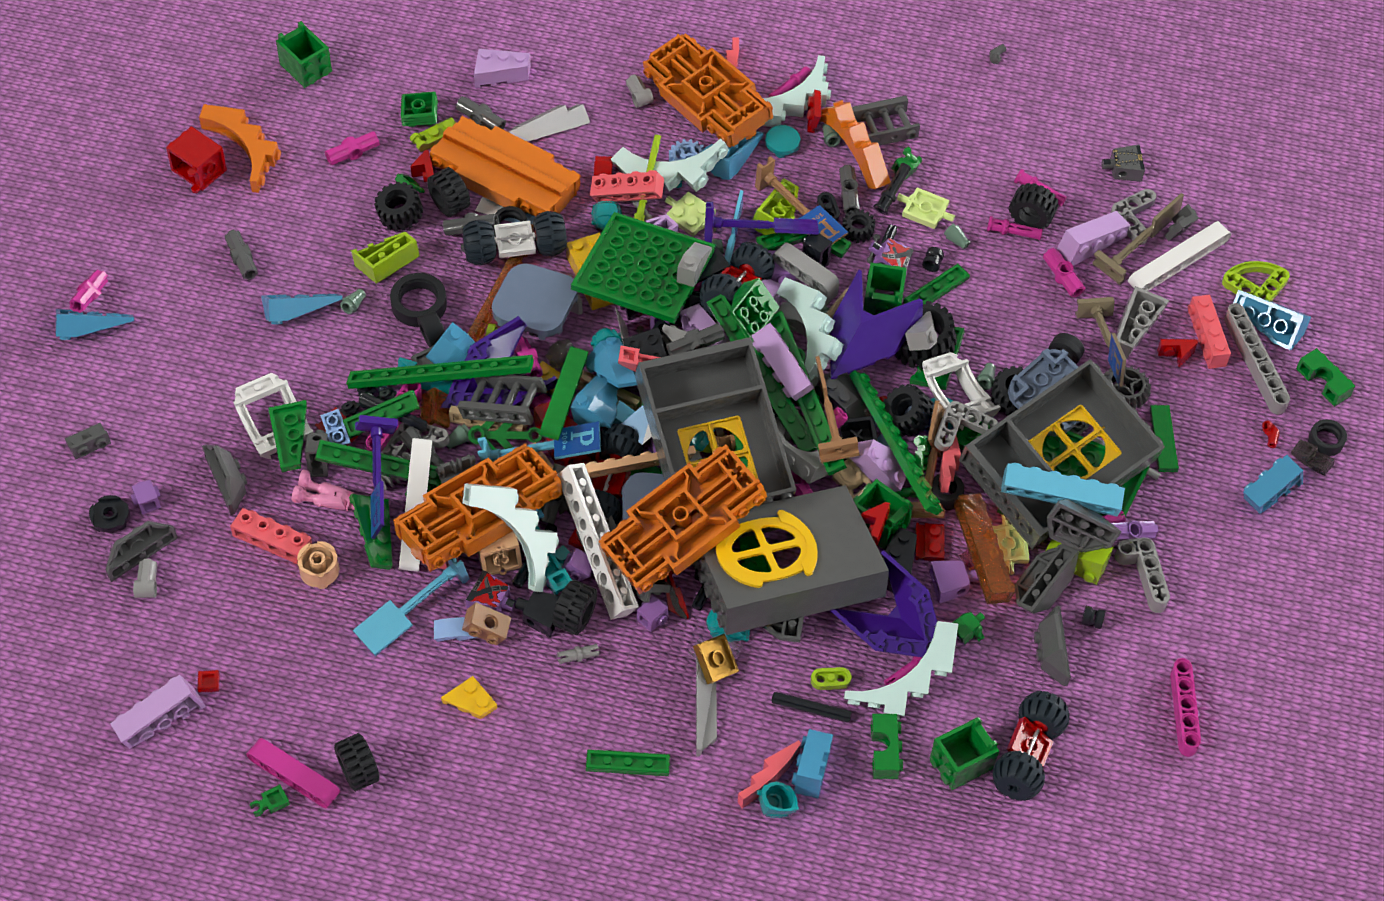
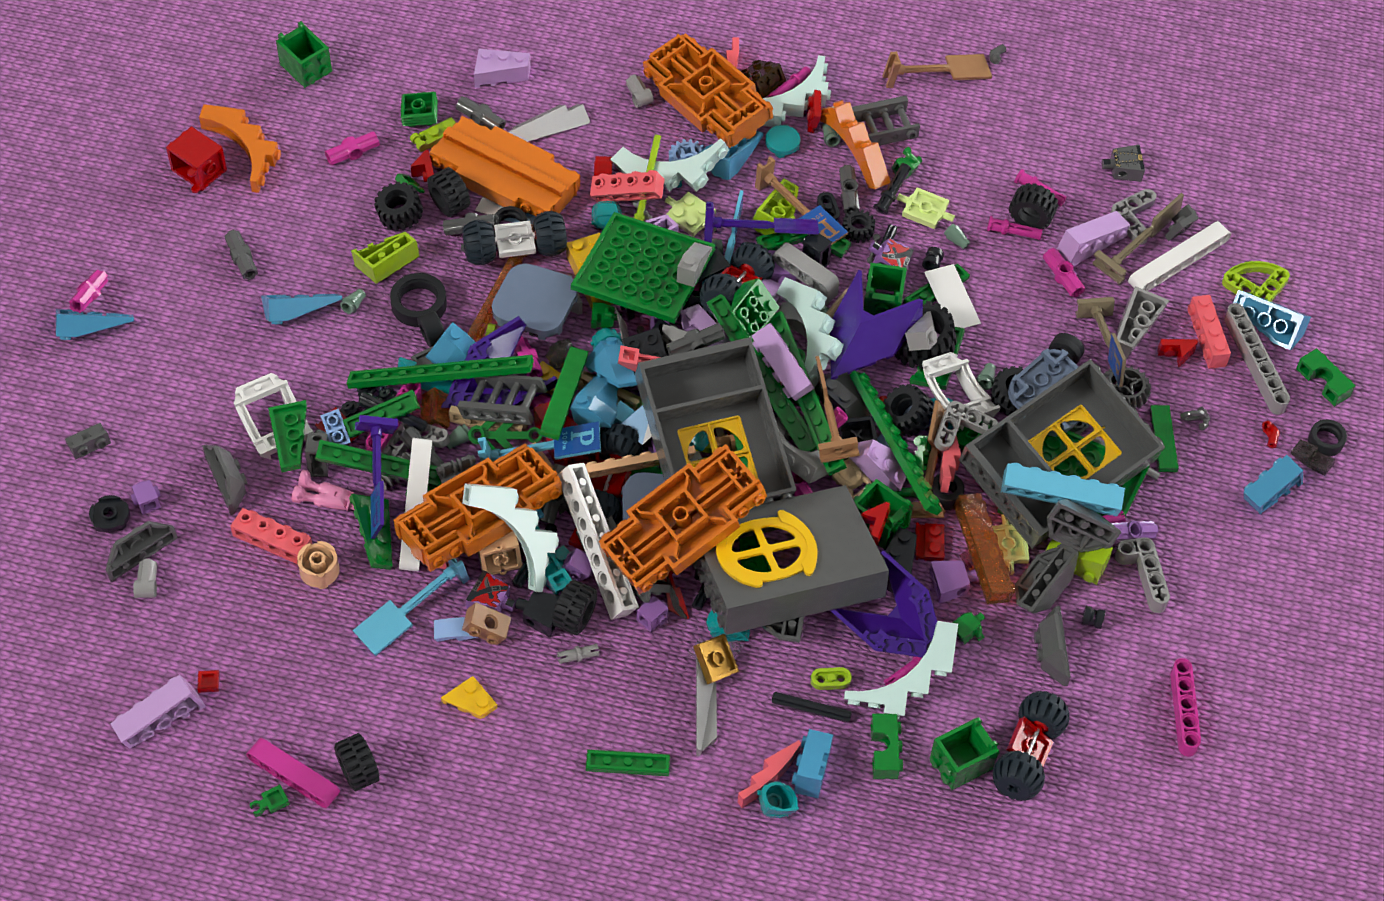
none -> green piece [591,302,622,329]
none -> dark brown bracket [741,60,786,98]
none -> medium nougat piece [882,51,992,88]
none -> white sticker [924,264,981,328]
none -> dark grey piece [1180,407,1210,431]

